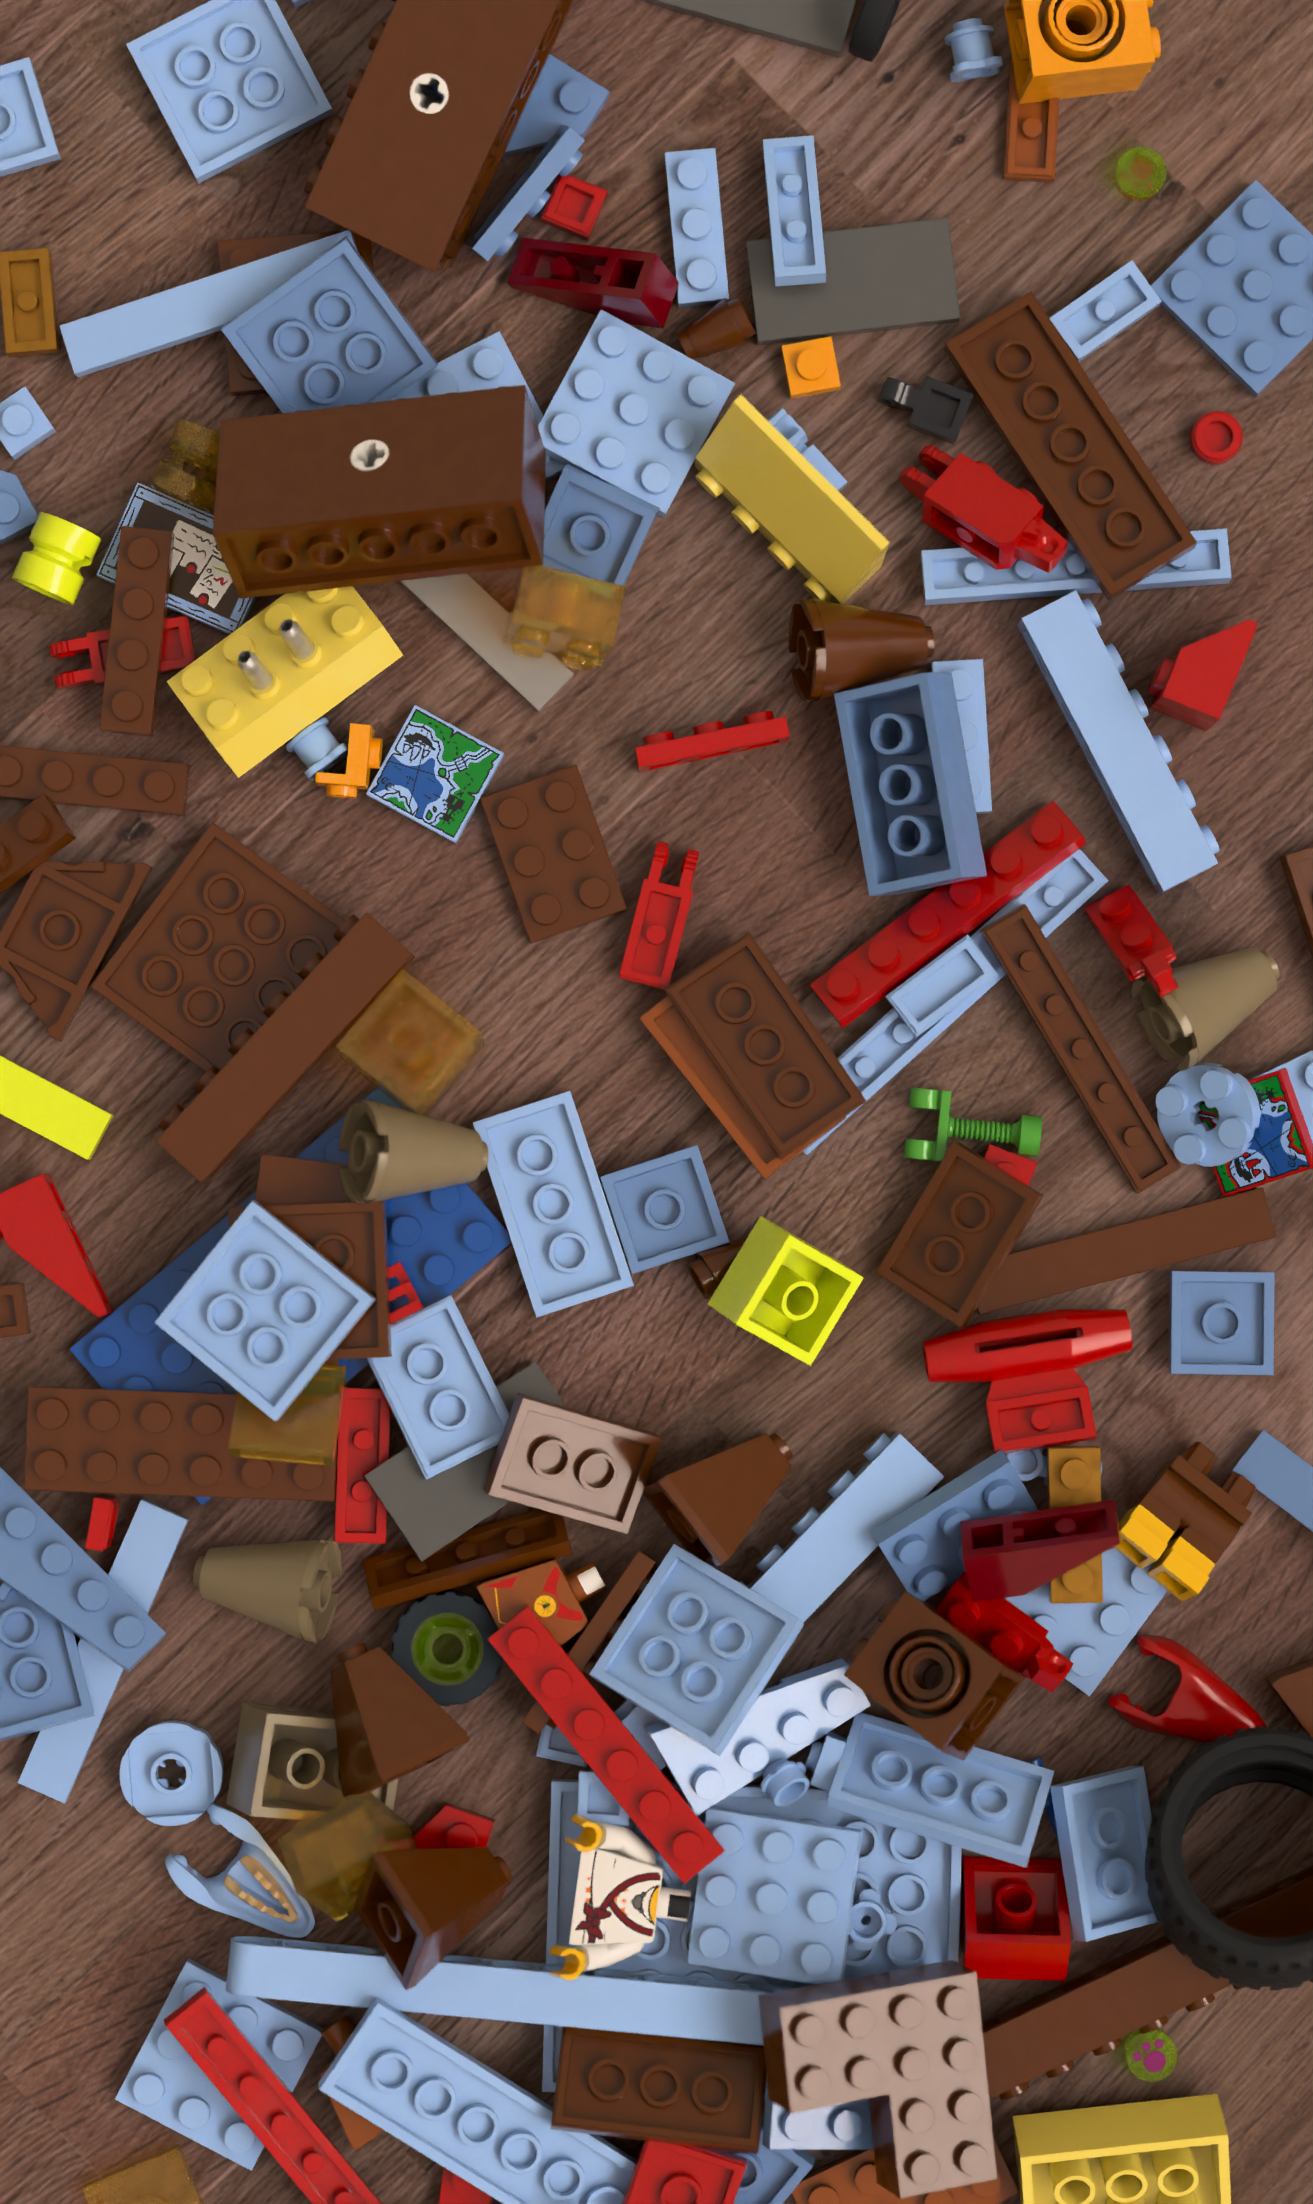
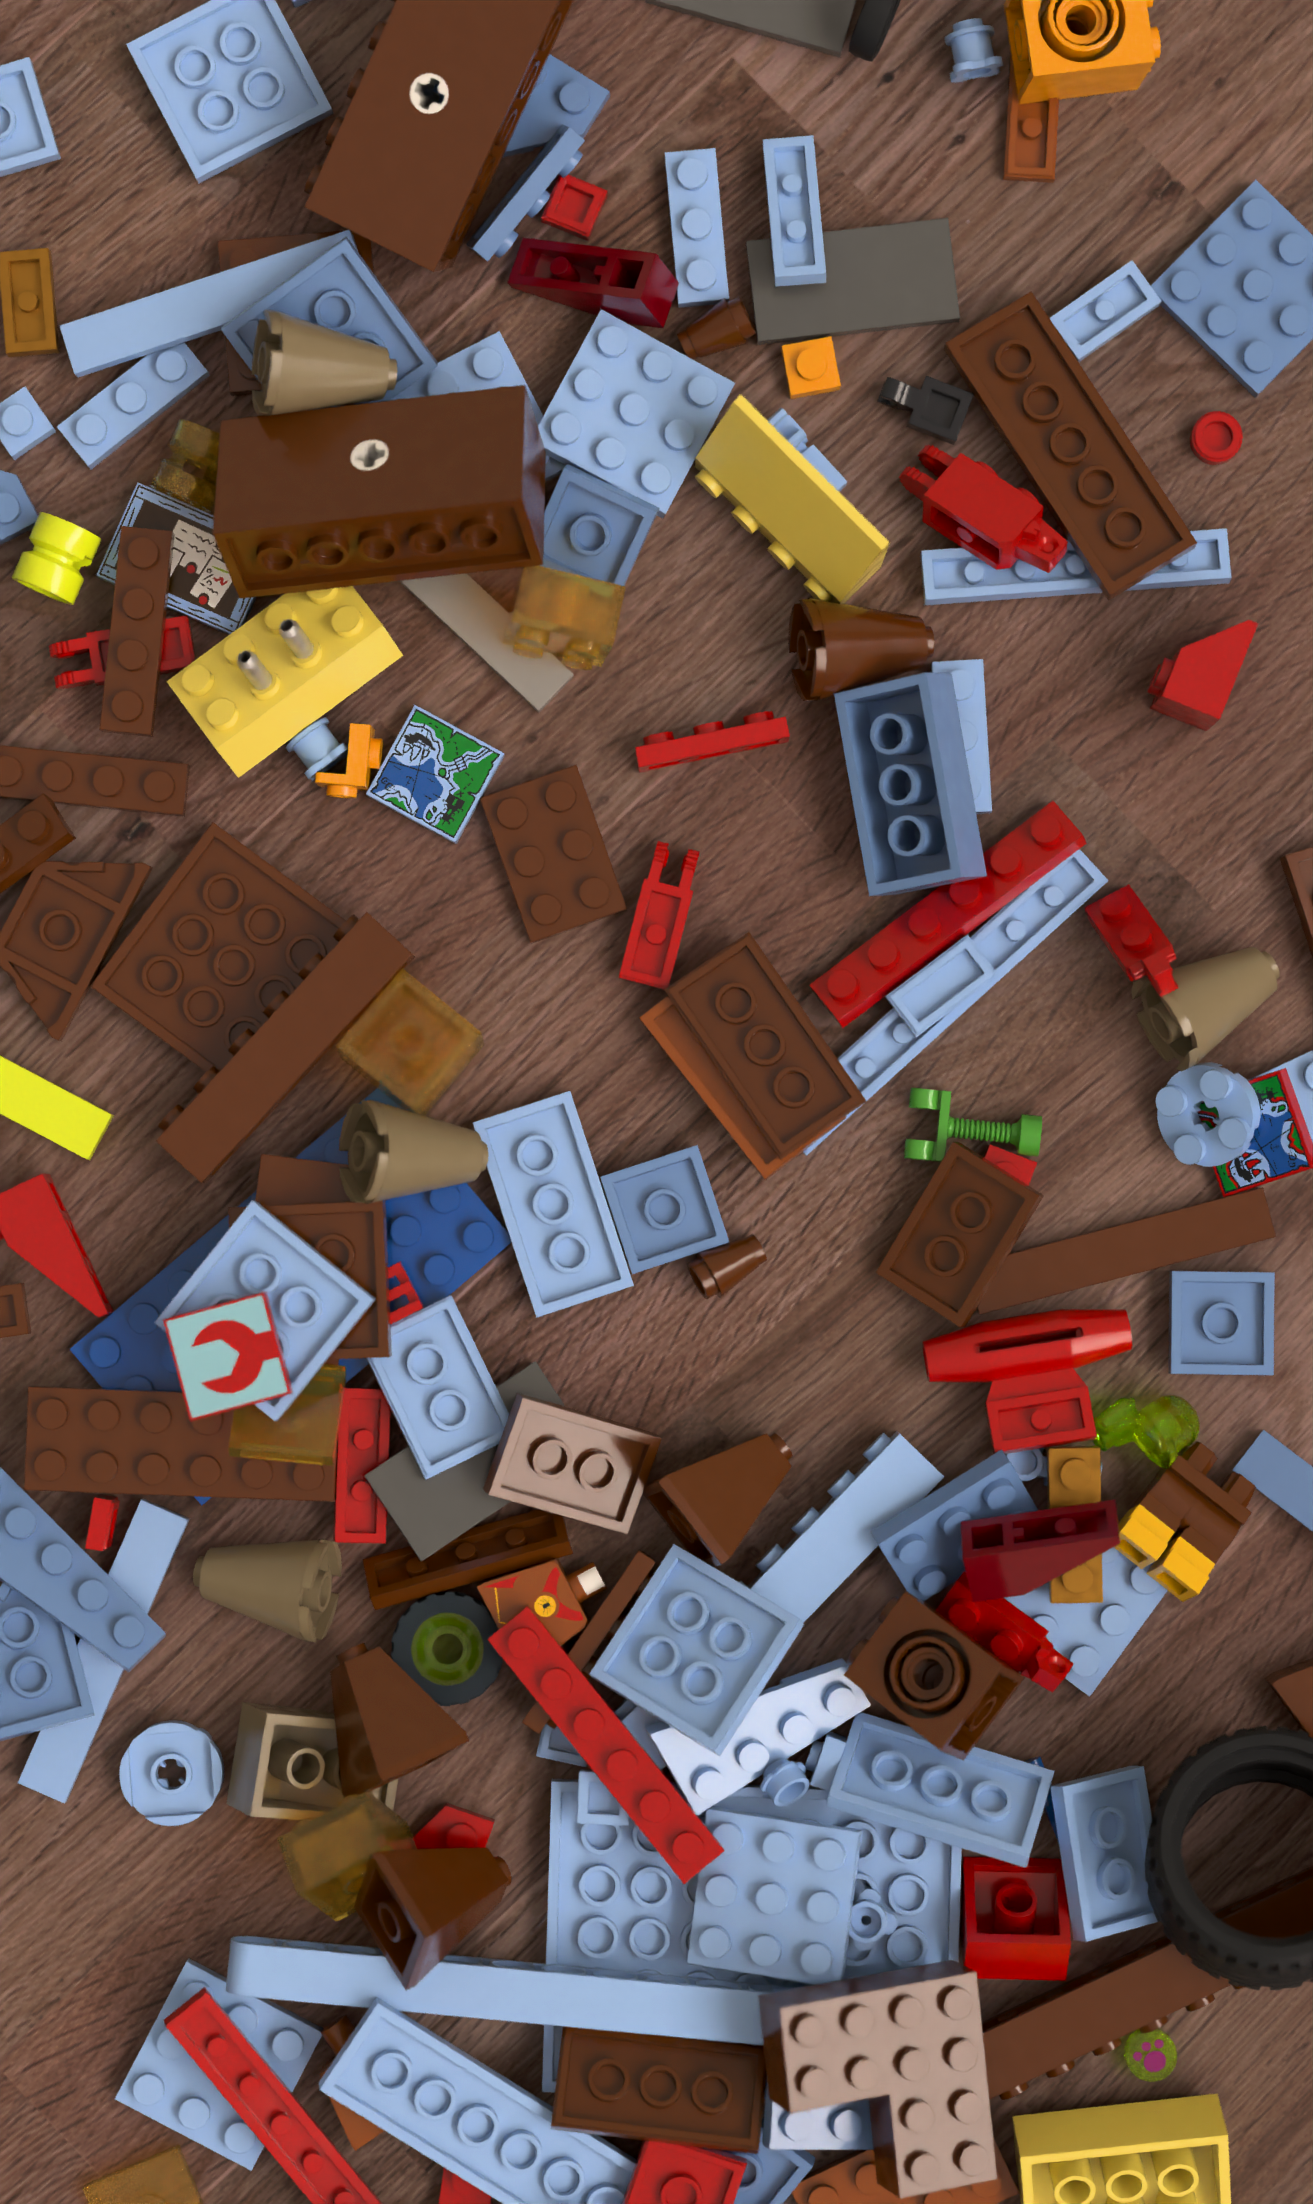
light blue animal [164,1803,315,1938] -> none
torso [550,1814,691,1980] -> none
neon yellow brick [708,1216,864,1366] -> none
reddish brown tile [979,904,1181,1194] -> none
light blue brick [1017,590,1220,895] -> none
red animal [1106,1635,1266,1743] -> none
clear neon green tile [1114,147,1166,201] -> none
none -> light blue plate [57,342,210,469]
none -> medium azure tile [163,1292,294,1421]
none -> dark tan cone [252,309,397,416]
none -> clear neon green piece [1093,1395,1200,1469]

